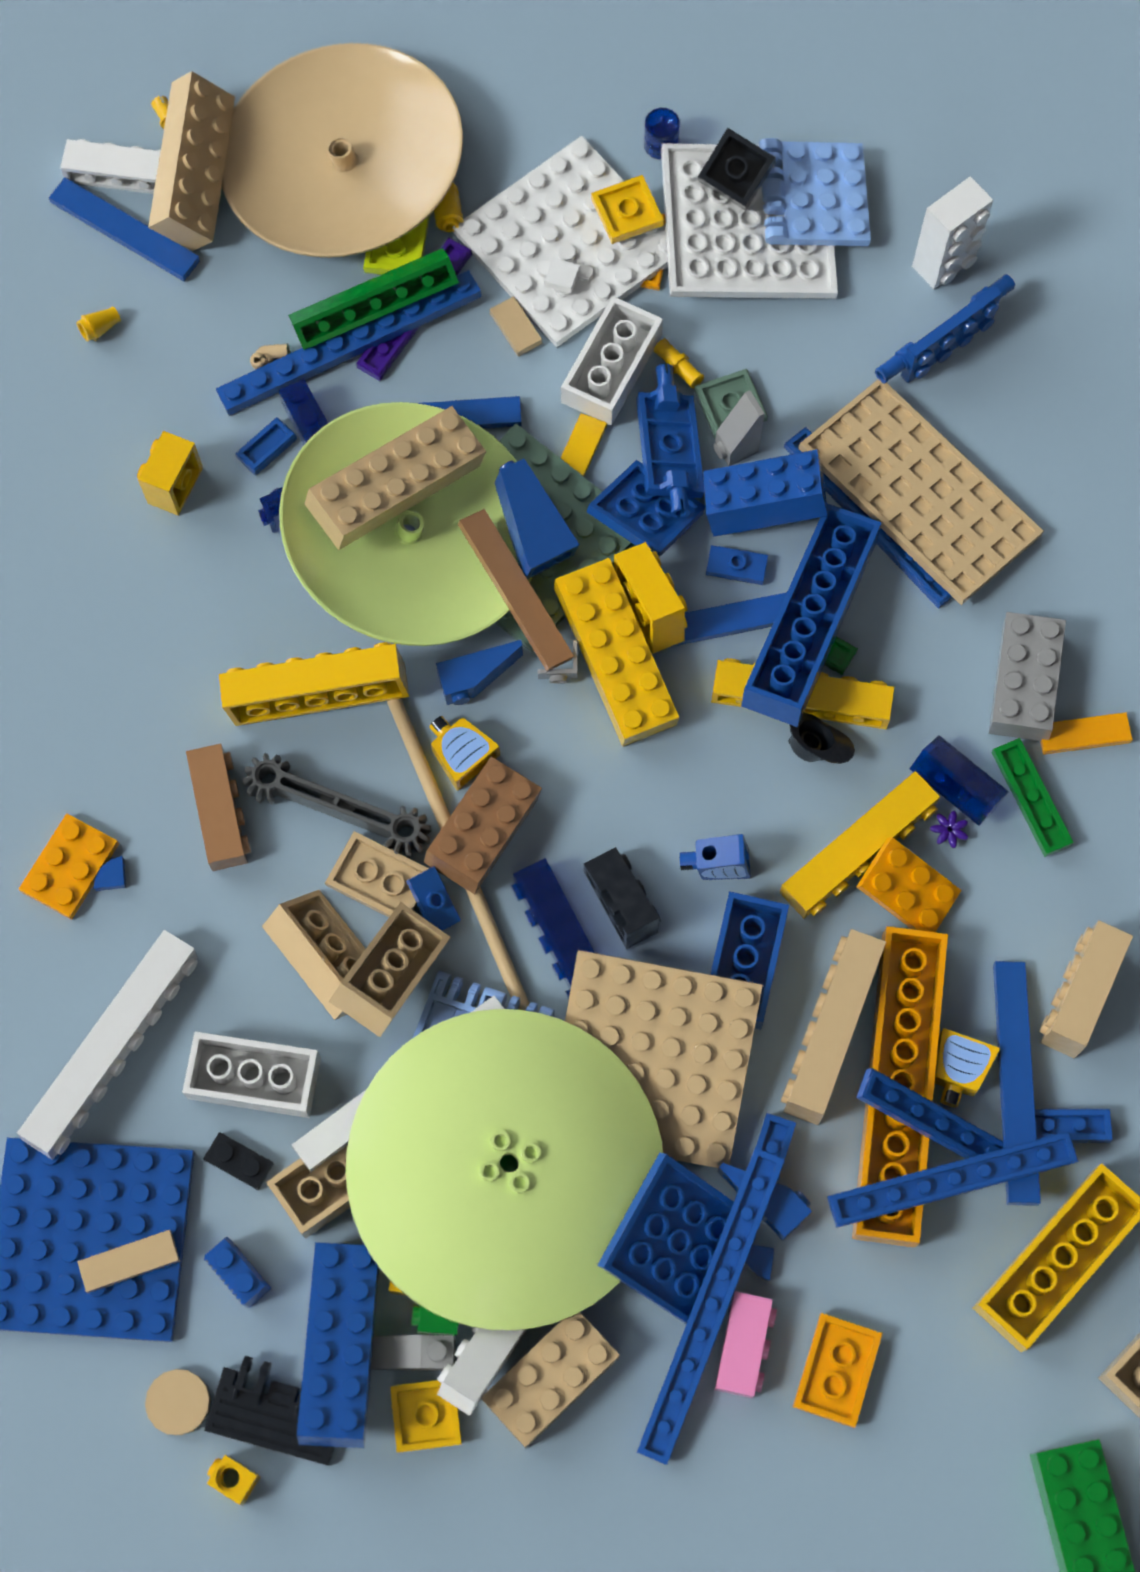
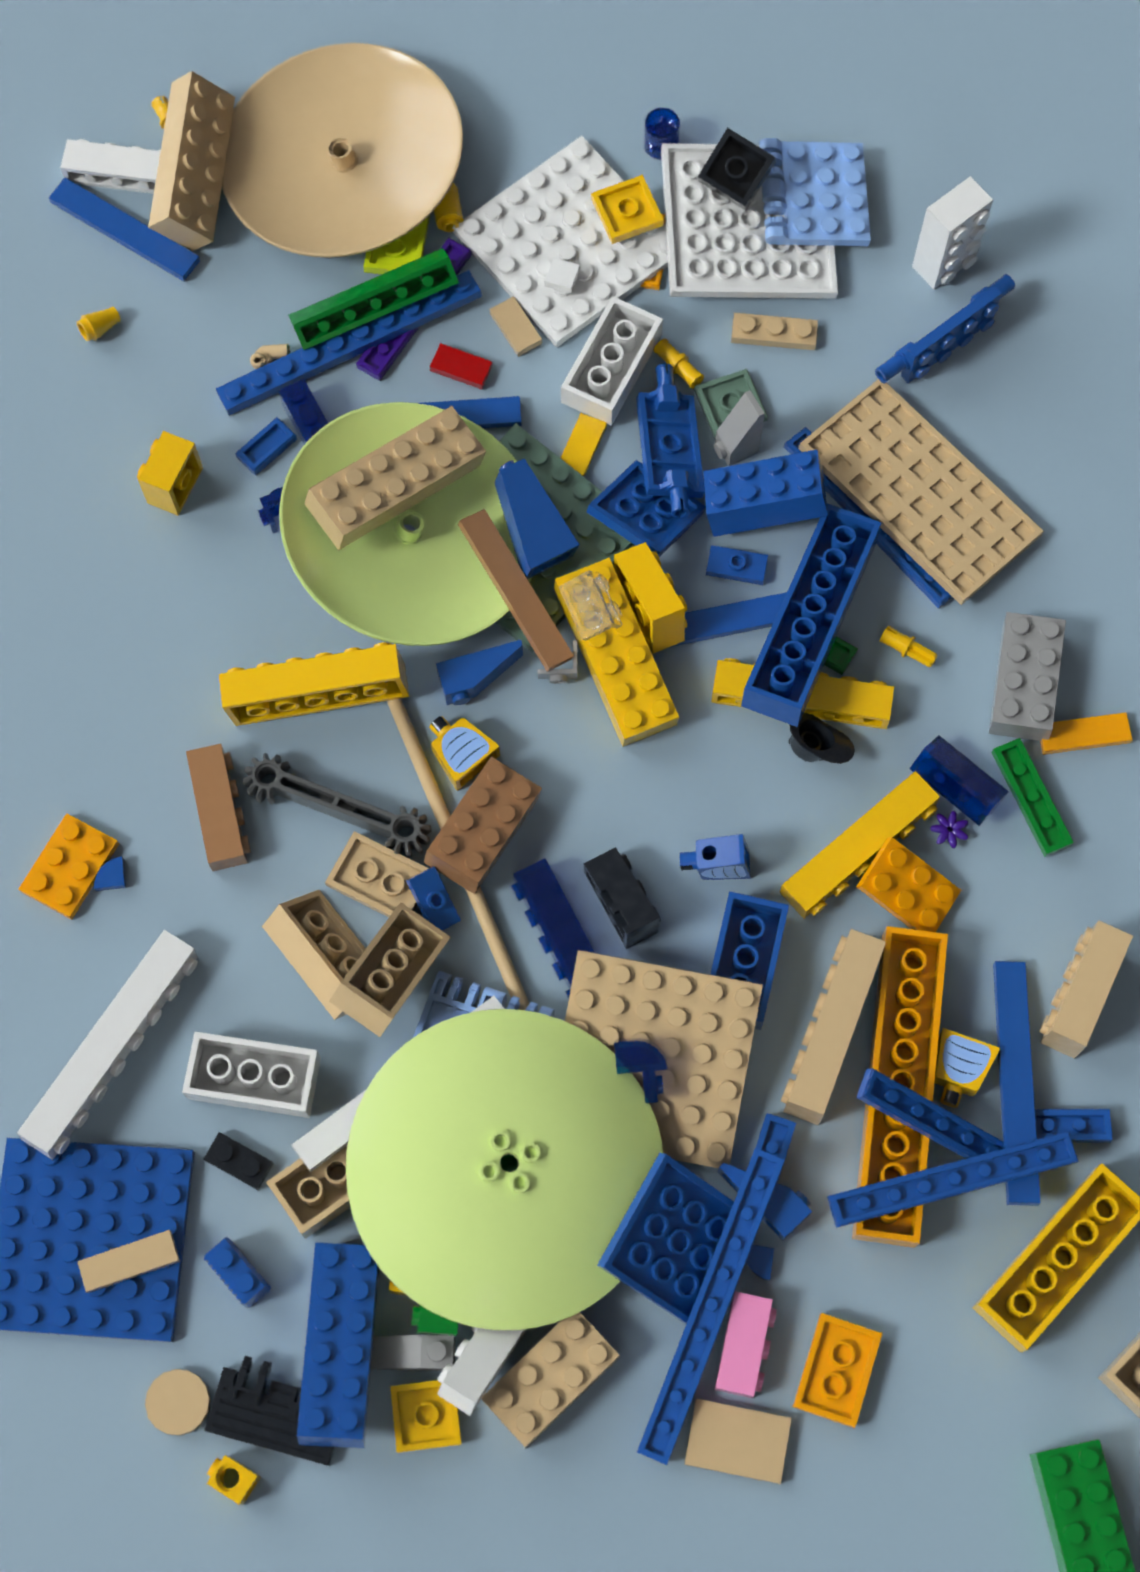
none -> red tile [429,343,493,390]
none -> clear bracket [559,570,622,641]
none -> clear blue brick [614,1038,668,1104]
none -> tan tile [684,1399,792,1484]
none -> tan plate [731,313,818,350]
none -> yellow axle [879,625,938,667]

